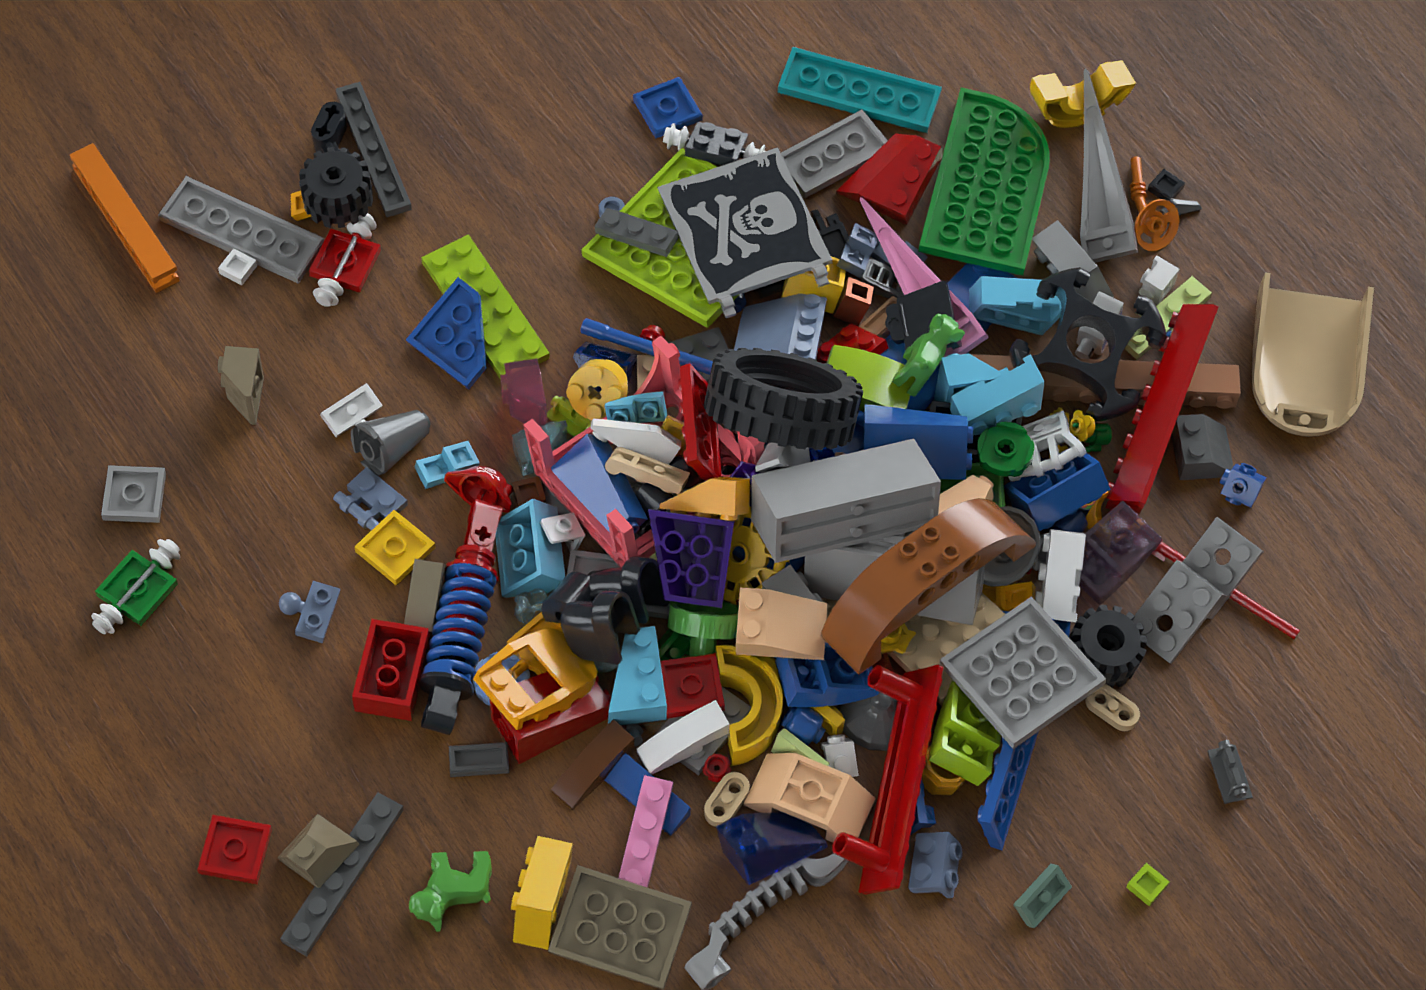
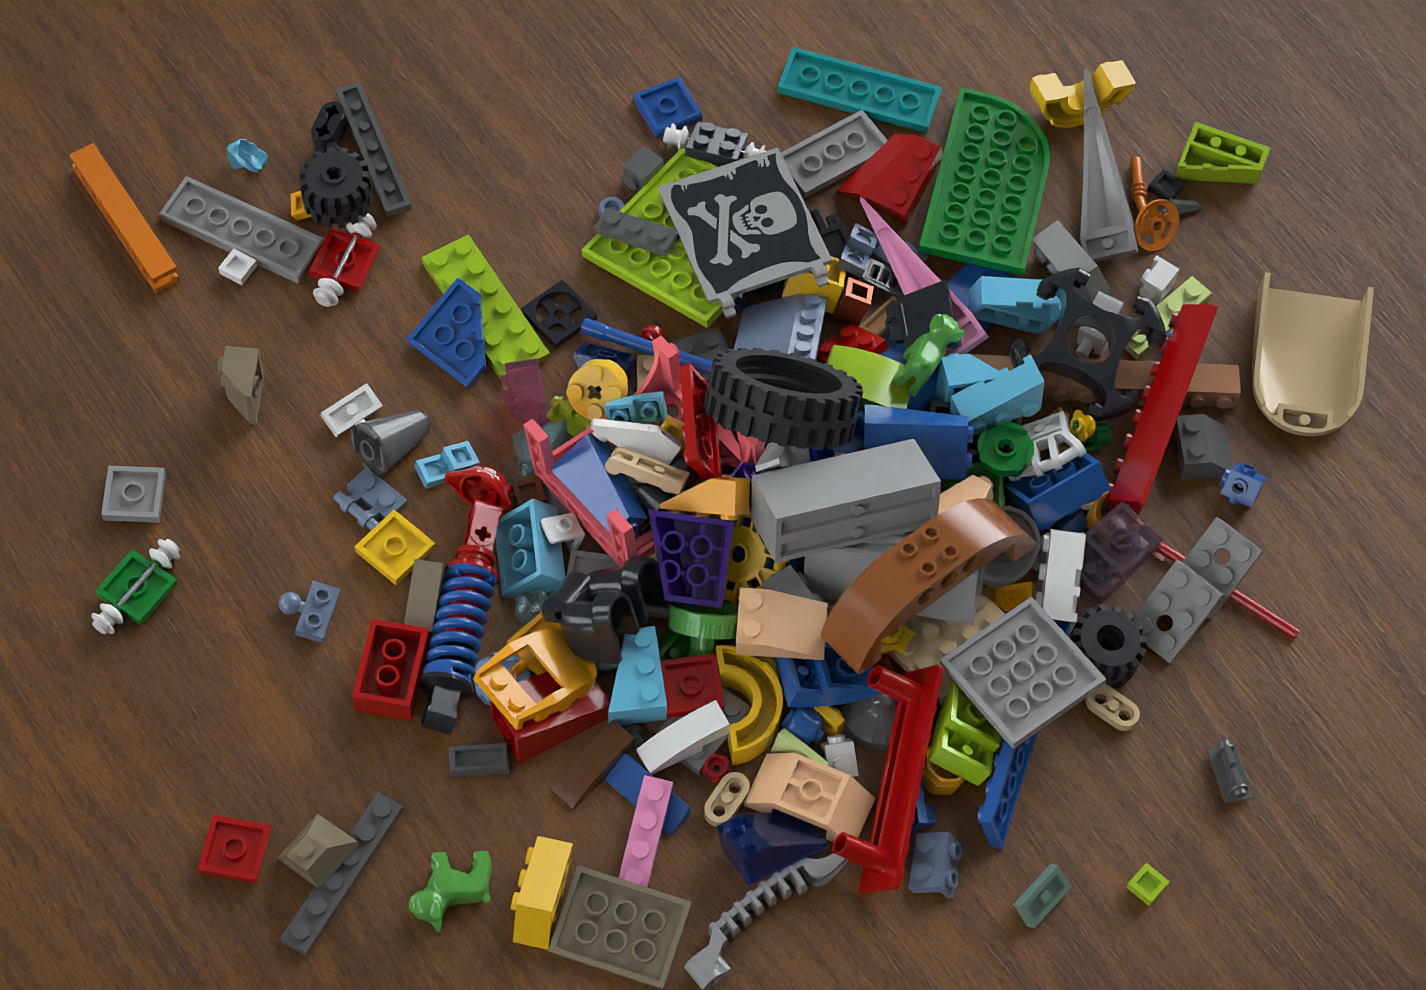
none -> medium azure piece [227,139,268,173]
none -> black piece [521,279,597,349]
none -> dark grey brick [623,146,663,192]
none -> lime wedge [1175,122,1270,184]

